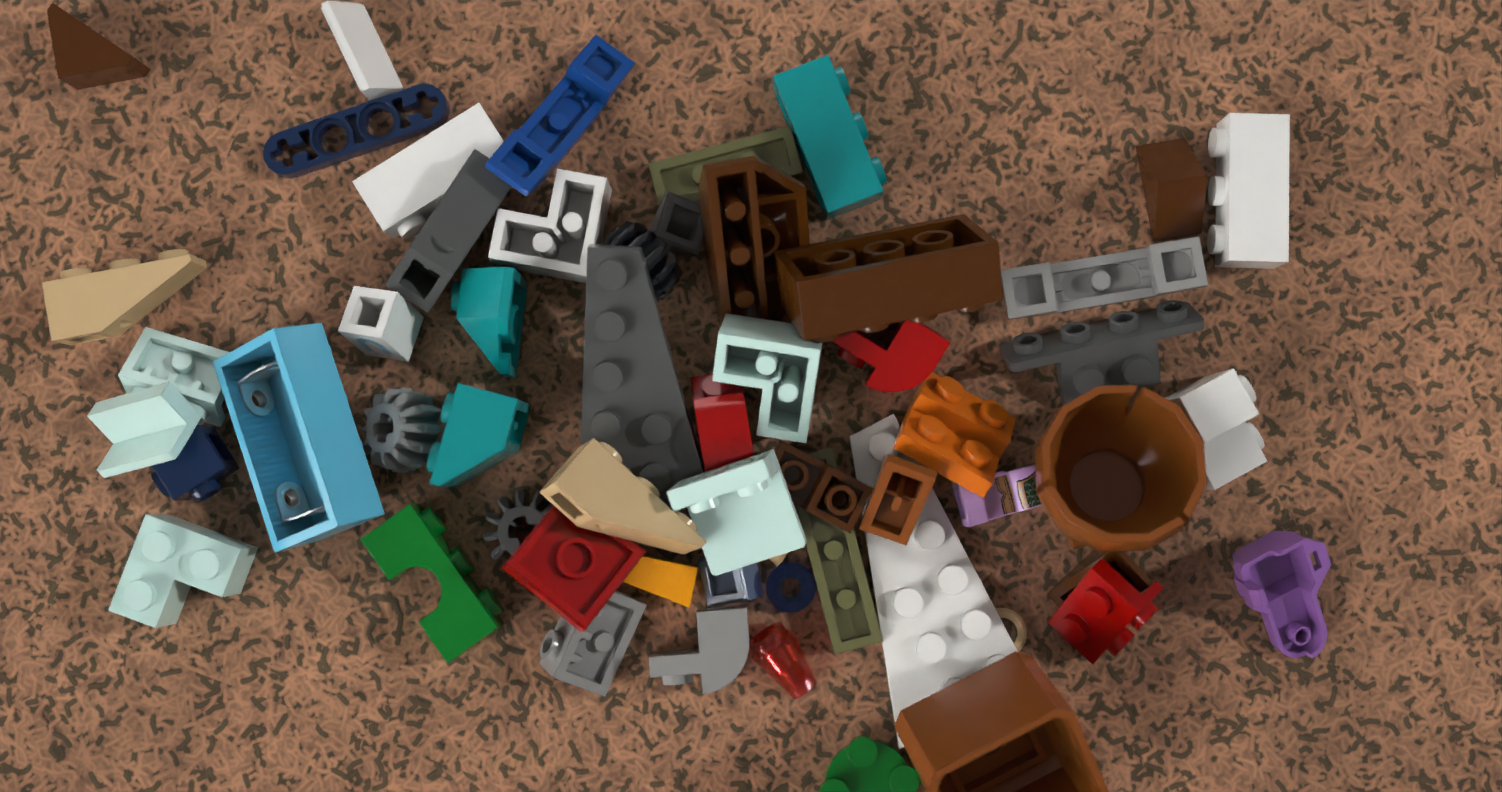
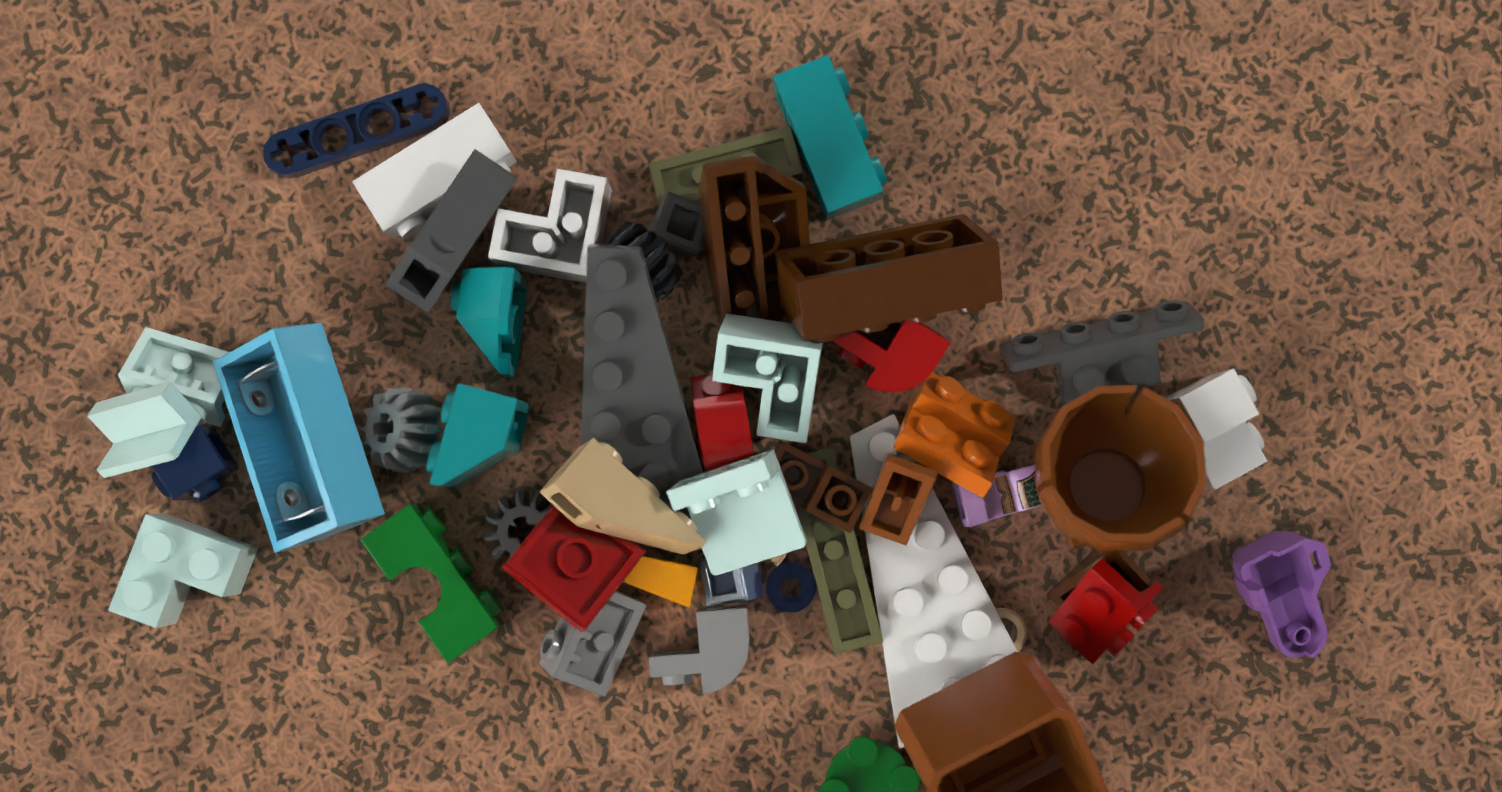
tan slope [42,249,207,346] -> none
reddish brown slope [47,3,150,90] -> none
white slope [321,1,403,101] -> none
white brick [338,286,424,362] -> none
blue slope [485,35,635,197] -> none
clear red cone [749,621,817,699] -> none
light grey slope [1001,237,1208,320] -> none
reddish brown slope [1136,138,1208,241] -> none
white brick [1207,113,1290,269] -> none

